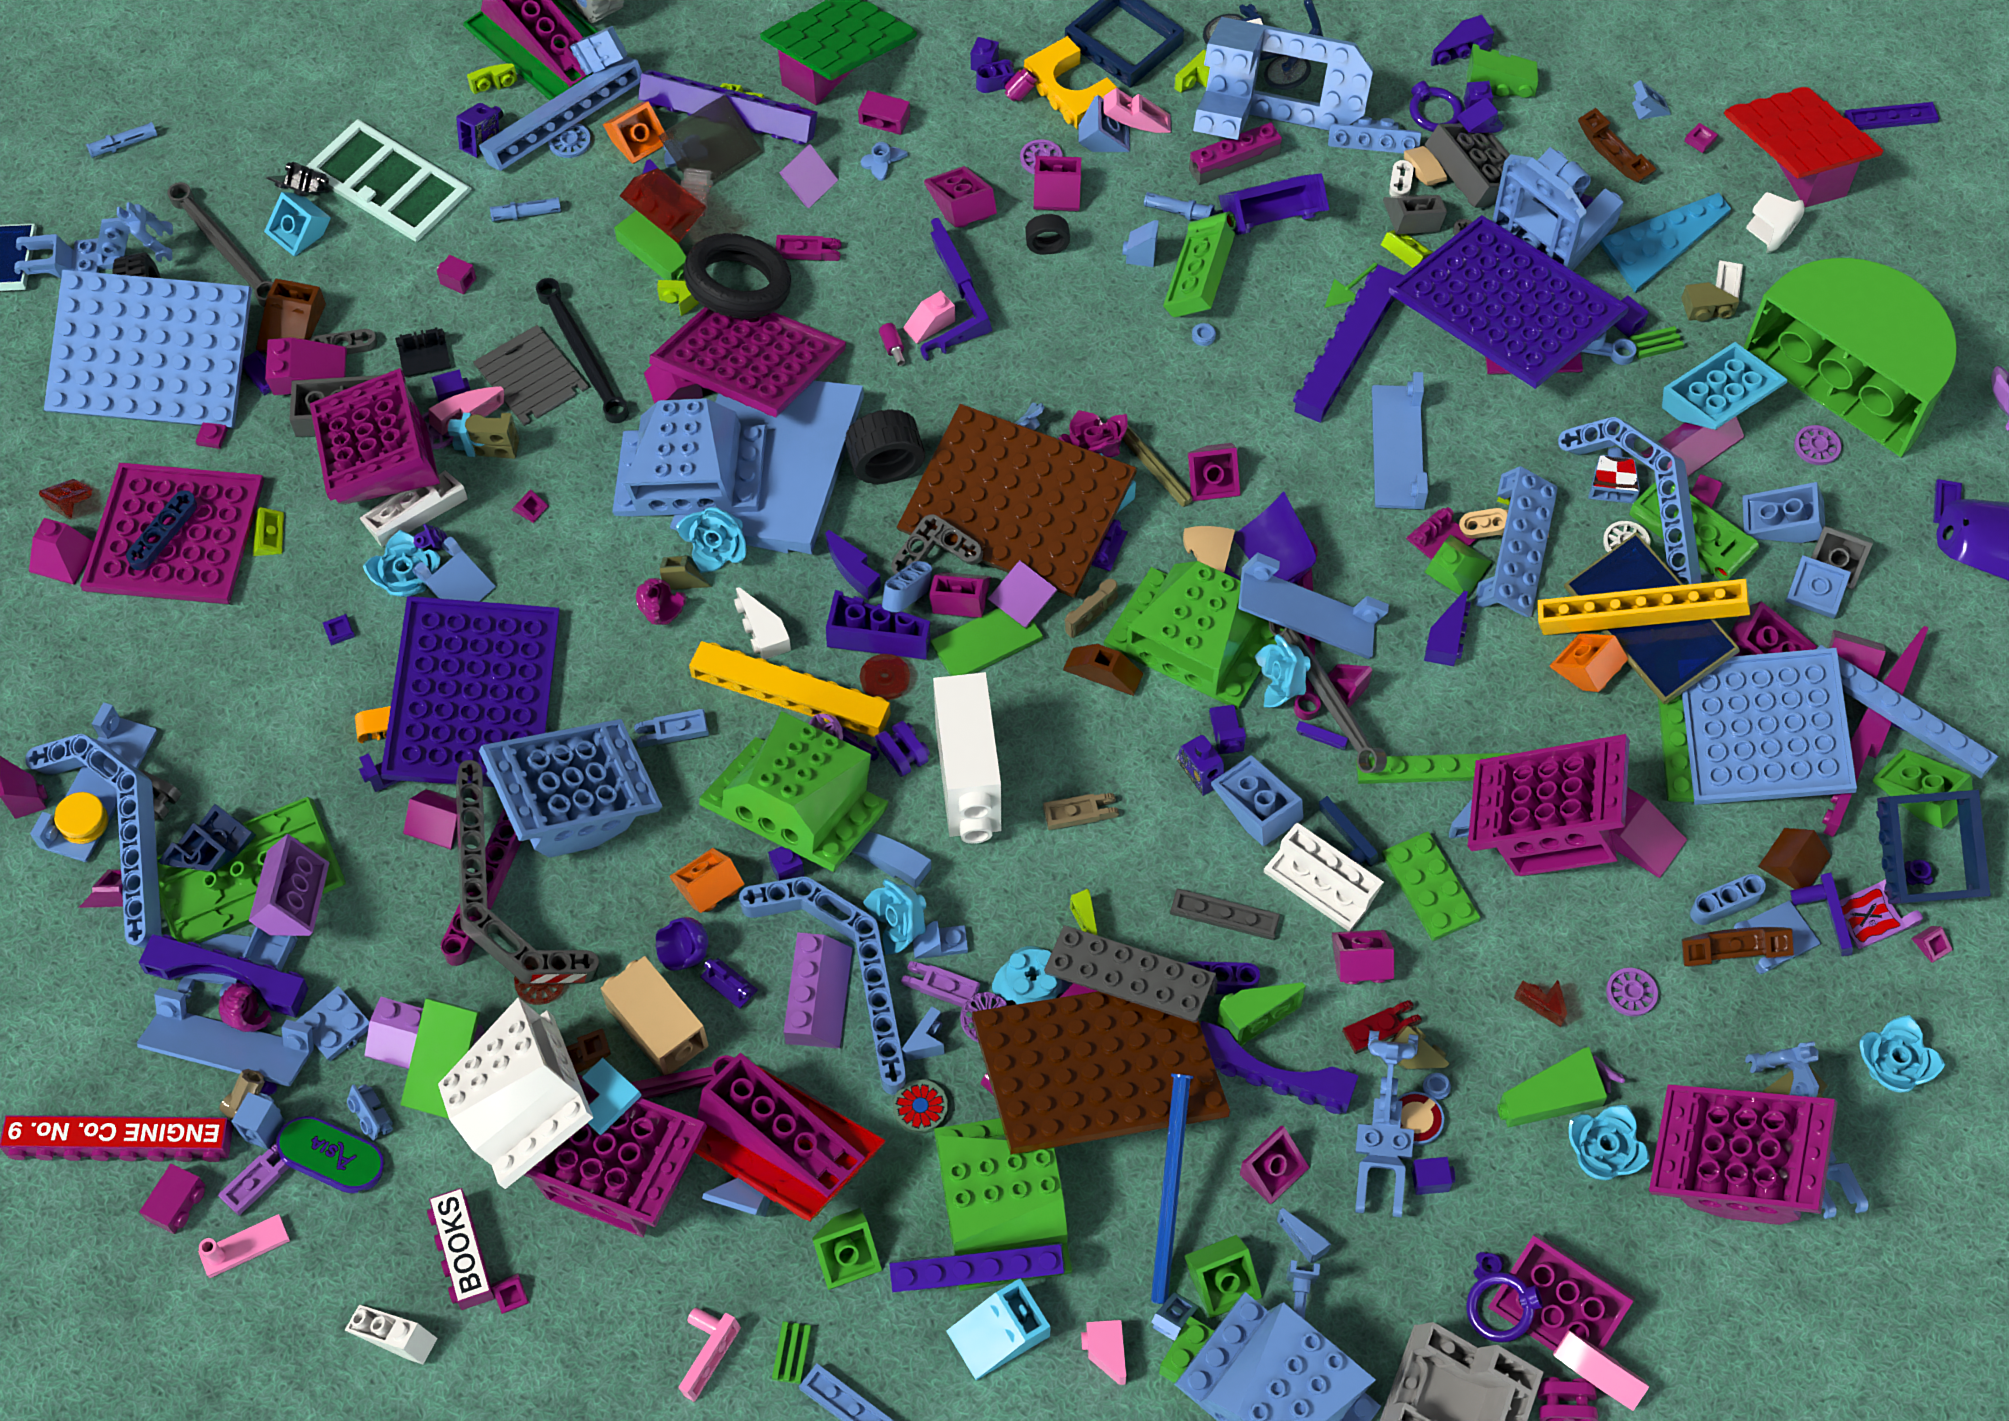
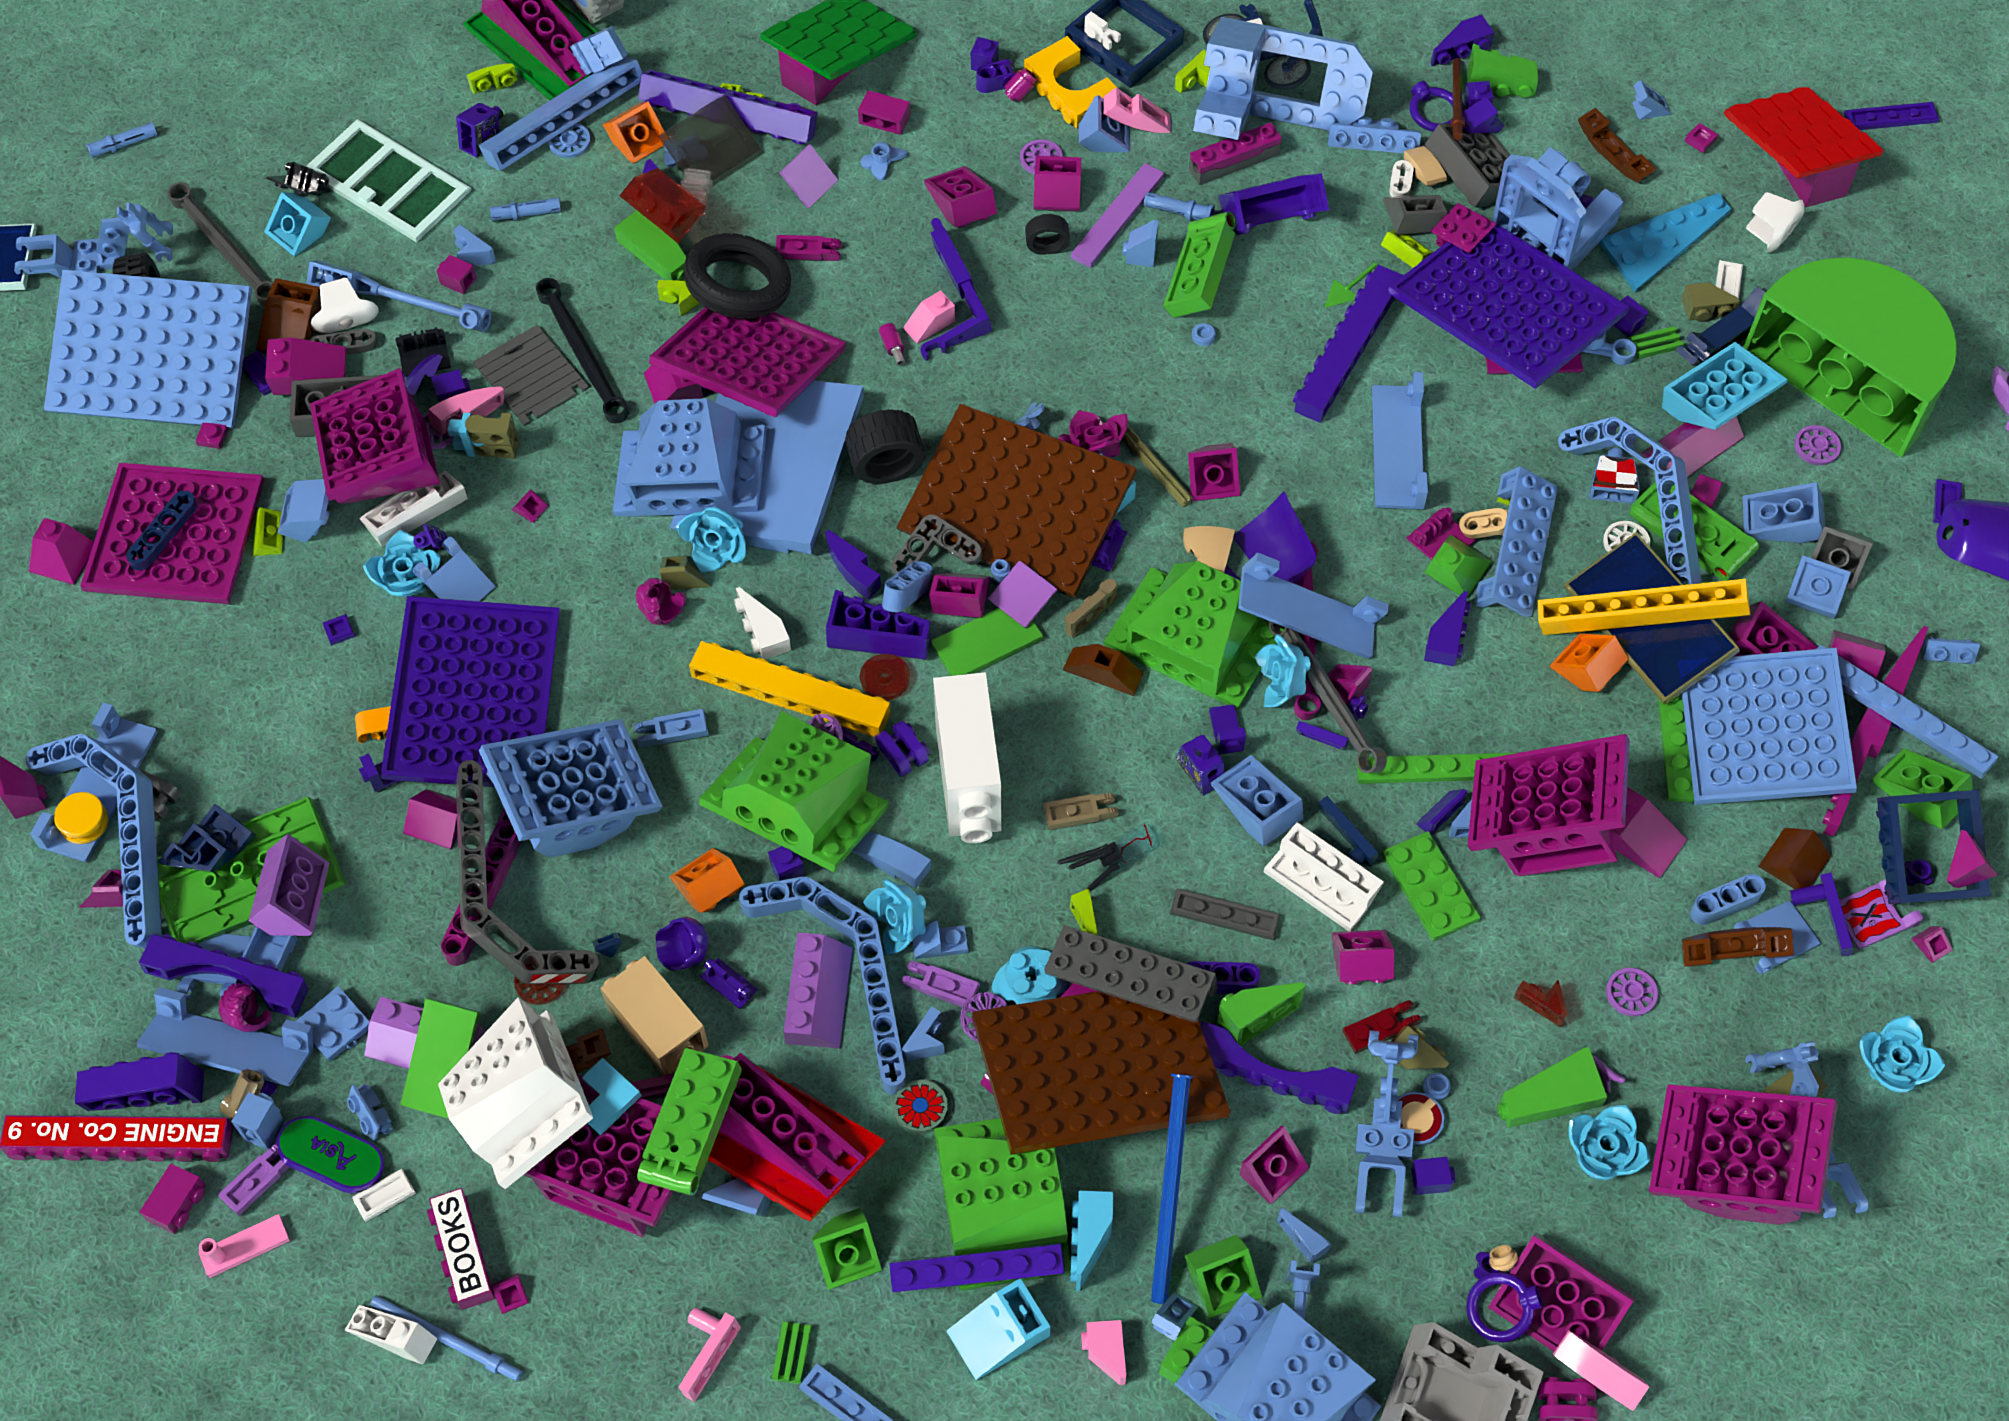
clear red slope [39,479,93,519] -> none
none -> dark purple wedge [74,1052,204,1111]
none -> medium blue slope [278,479,331,542]
none -> medium blue bar [306,260,491,332]
none -> white piece [311,278,379,334]
none -> white tile [352,1169,416,1222]
none -> medium blue bar [370,1295,523,1381]
none -> dark purple slope [406,354,443,396]
none -> medium blue slope [453,225,496,266]
none -> dark blue slope [592,932,621,958]
none -> bright green hinge [637,1048,742,1196]
none -> medium blue pin [991,559,1010,587]
none -> black plant [1057,842,1123,891]
none -> medium azure slope [1070,1191,1113,1291]
none -> medium lavender tile [1071,163,1164,268]
none -> white plate [1084,12,1121,50]
none -> clear light blue tile [1115,822,1160,873]
none -> dark purple plate [1347,695,1369,721]
none -> dark purple slope [1416,789,1467,835]
none -> magenta hinge [1431,203,1497,253]
none -> copper bar [1451,58,1465,140]
none -> tan plate [1489,1245,1518,1271]
none -> dark blue piece [1676,286,1768,366]
none -> medium blue hinge [1922,636,1980,664]
none -> magenta slope [1946,830,1998,888]

